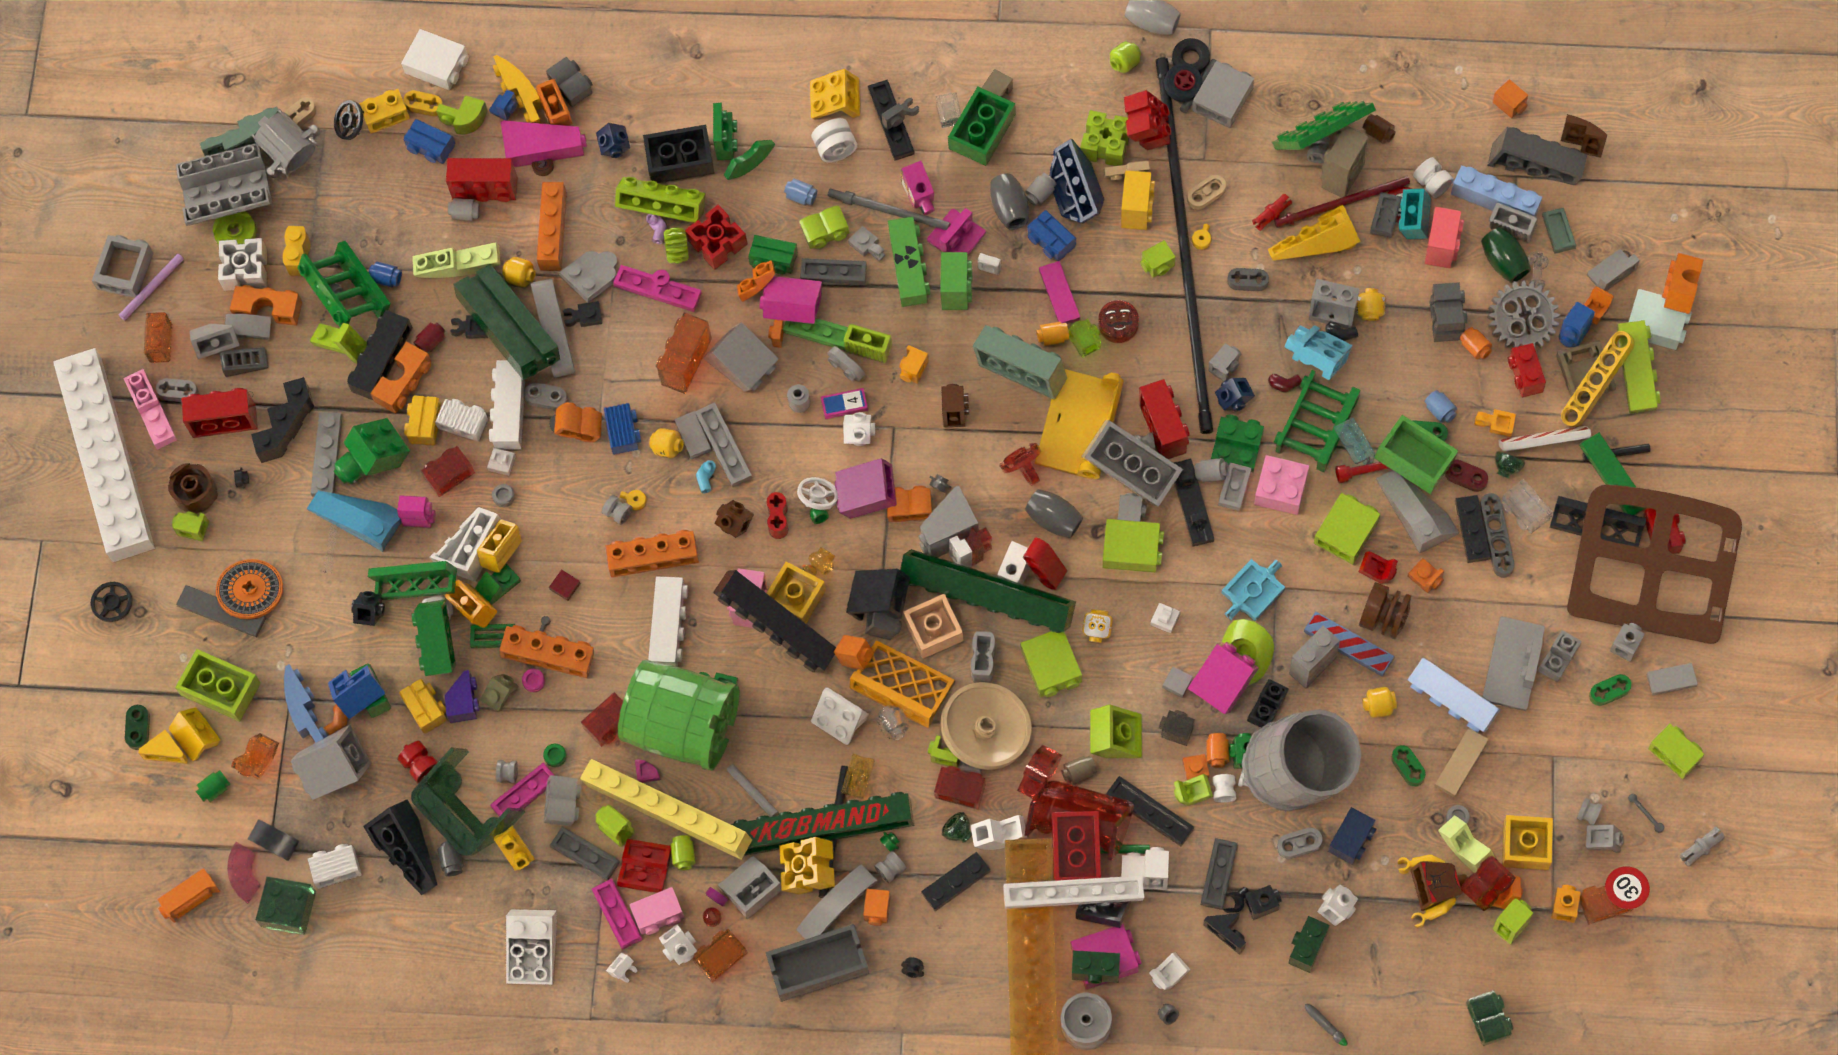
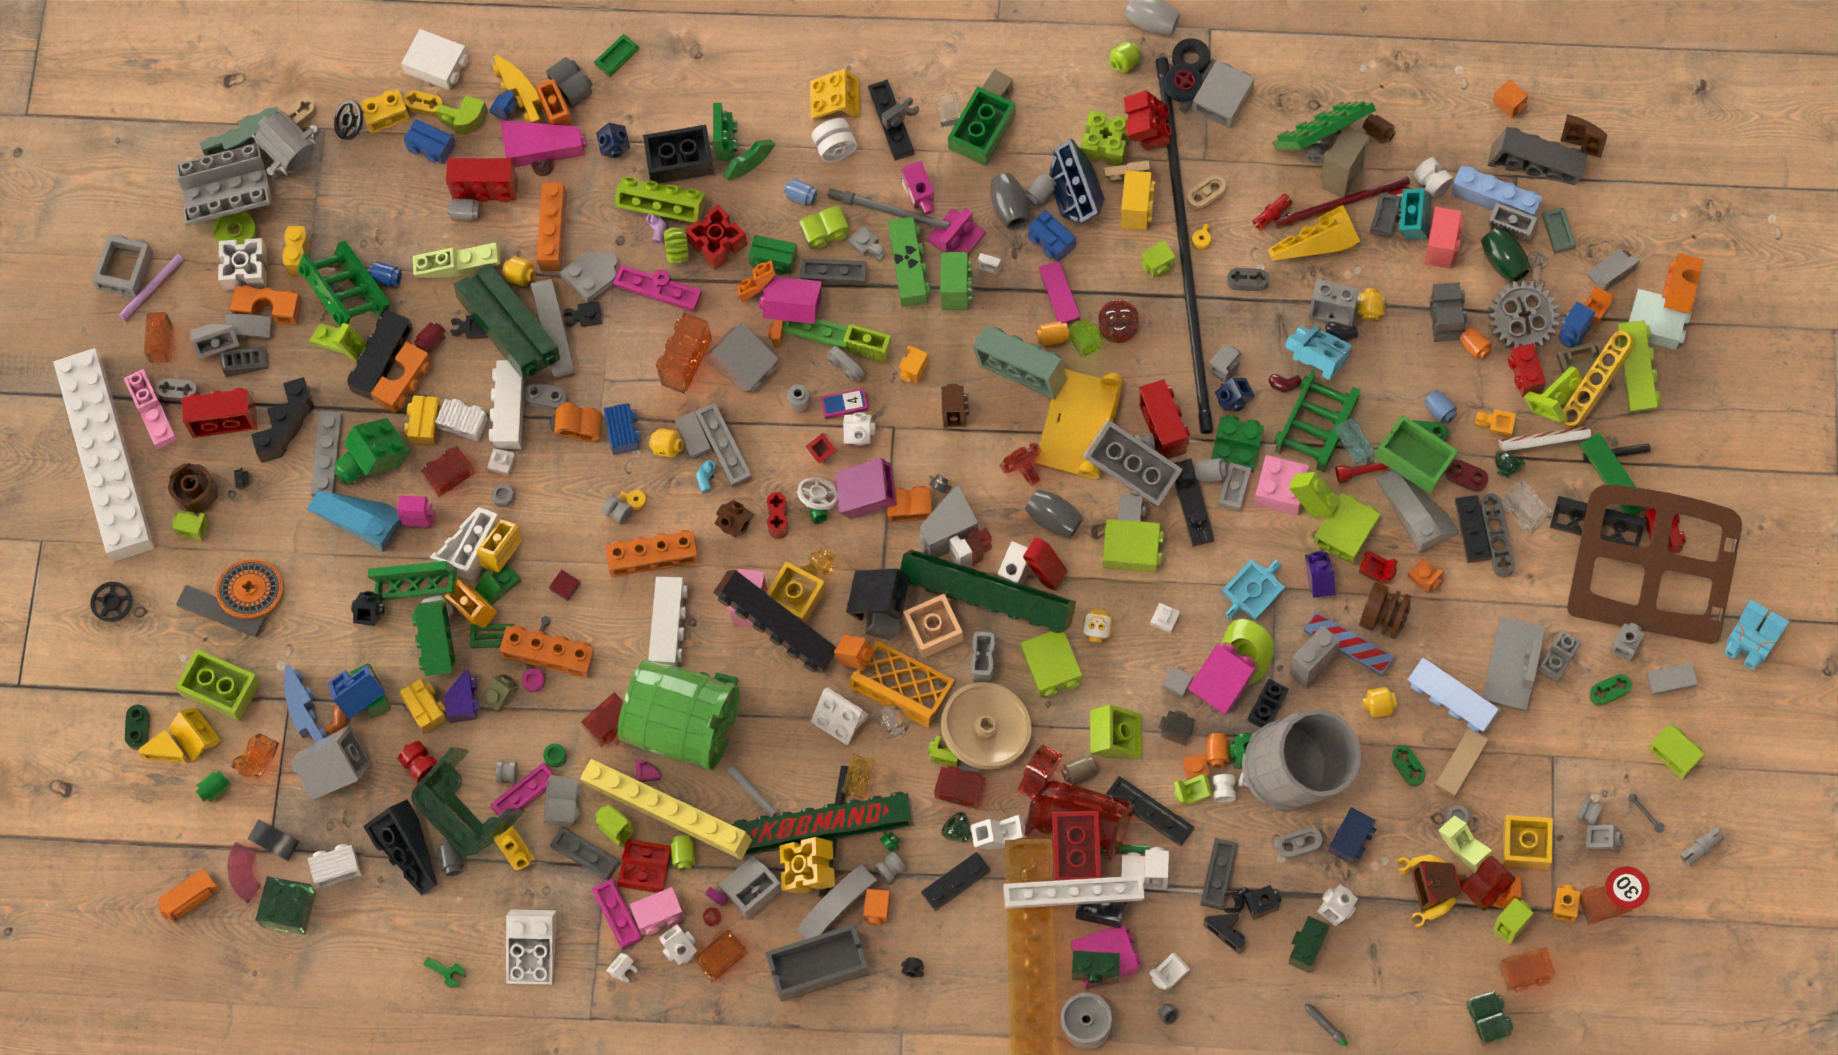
none -> green bar [423,957,466,988]
none -> green tile [594,34,639,77]
none -> red brick [805,433,839,464]
none -> lime brick [1288,471,1340,518]
none -> dark purple slope [1305,551,1336,598]
none -> clear orange brick [1499,947,1555,993]
none -> lime bracket [1524,366,1583,423]
none -> medium azure hips [1724,599,1789,670]

